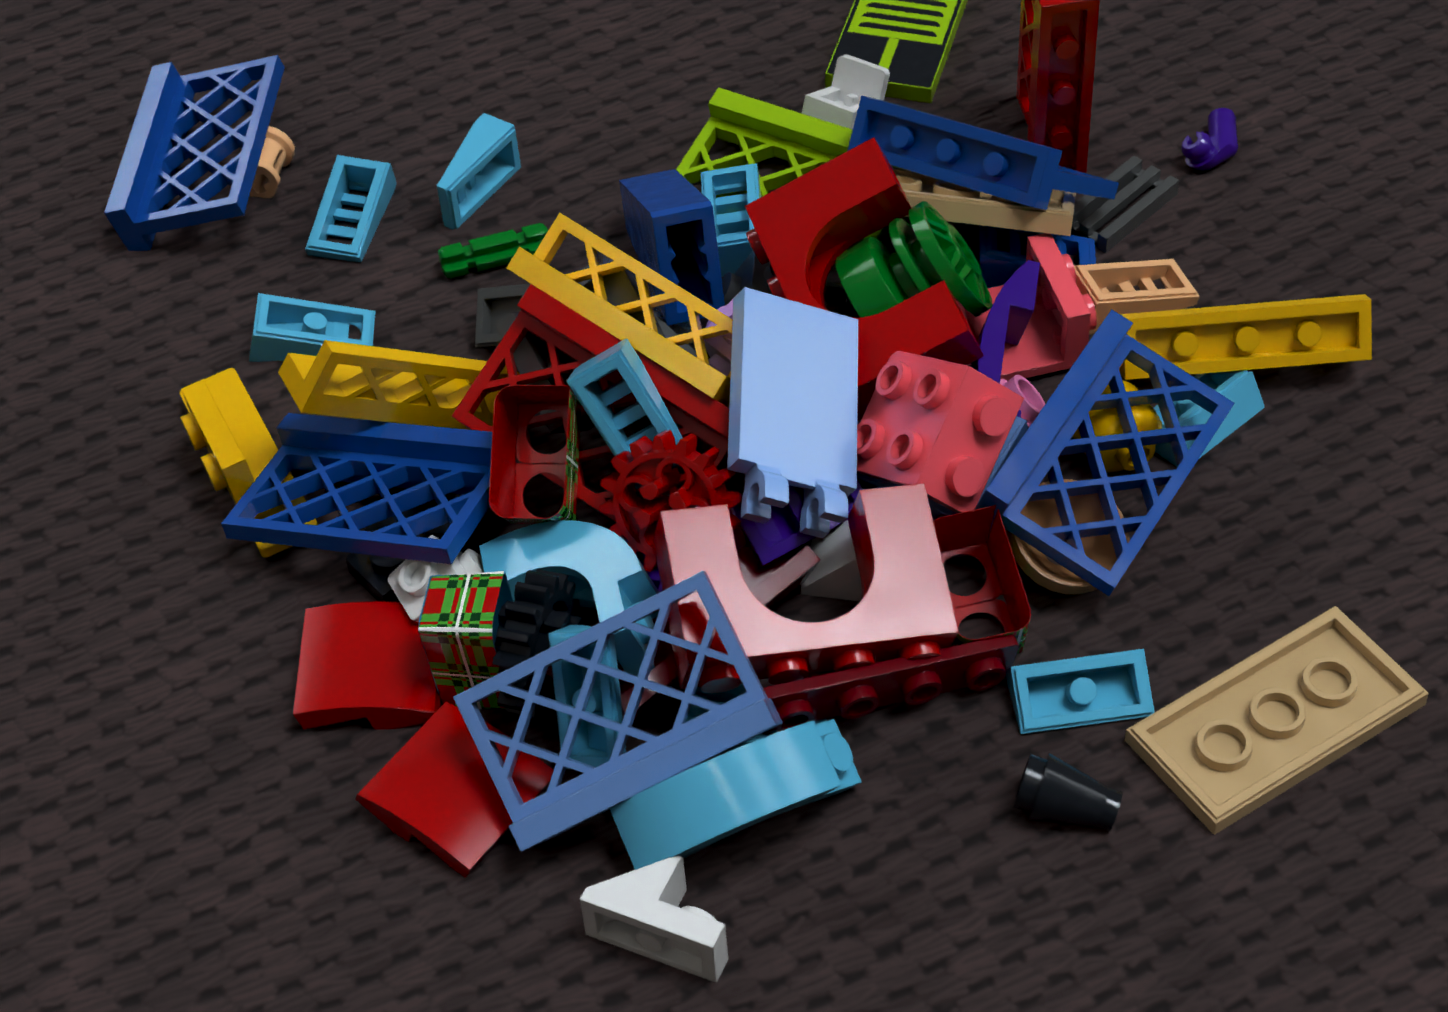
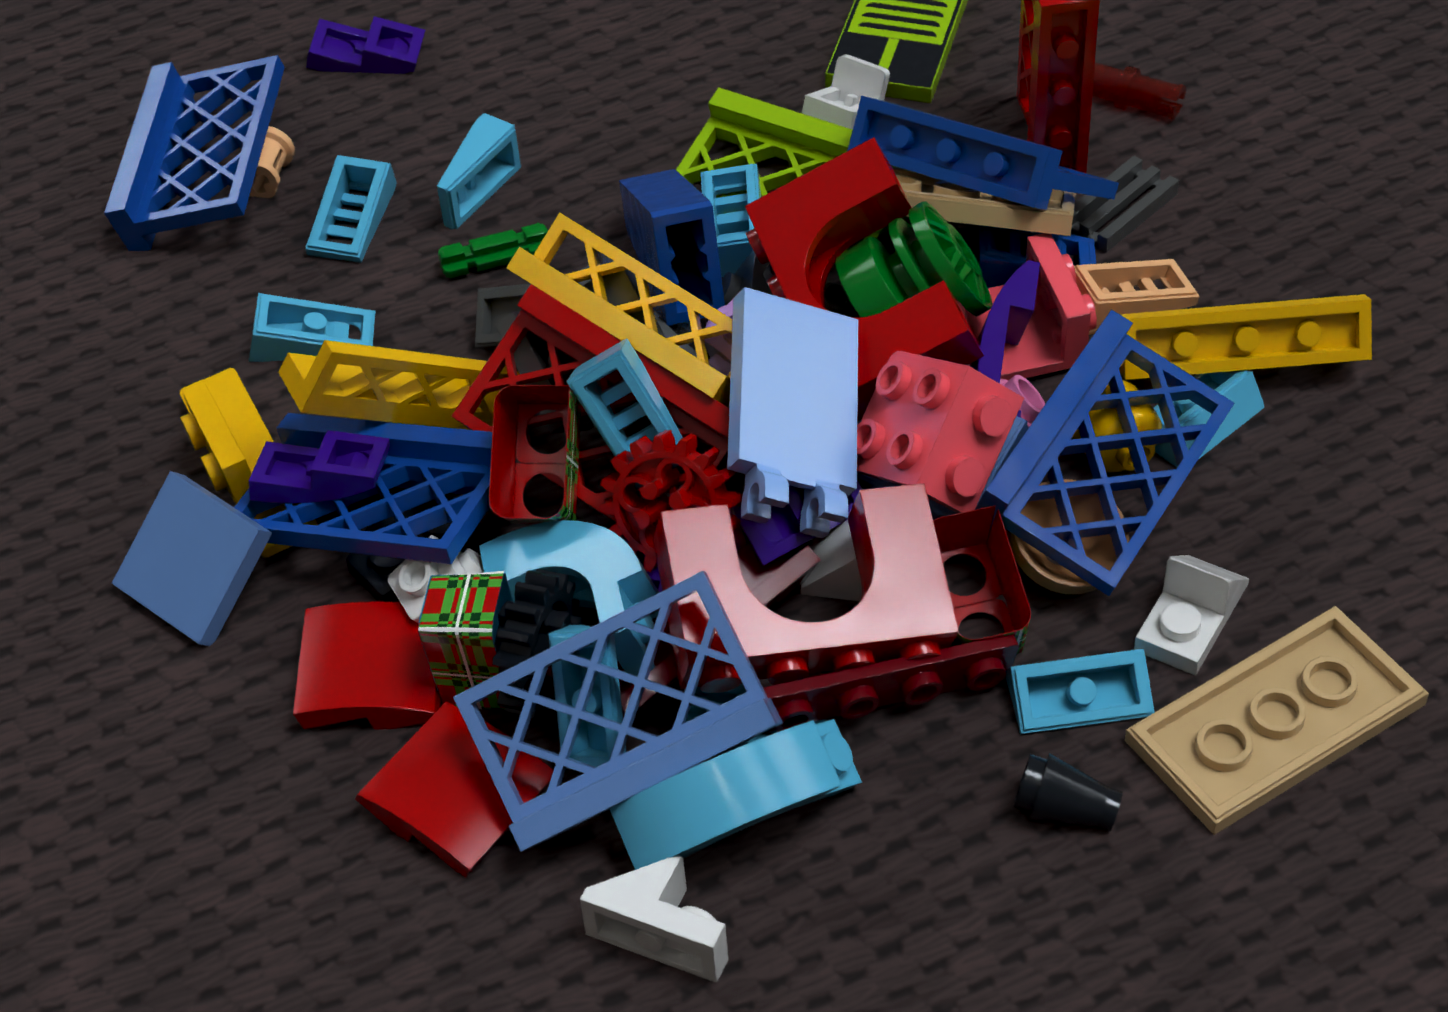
dark purple arm [1181,108,1238,171] -> none
none -> medium blue tile [111,471,272,646]
none -> dark purple slope [248,430,390,503]
none -> dark purple slope [306,16,425,74]
none -> clear red pin [1092,62,1186,120]
none -> white slope [1134,555,1249,676]

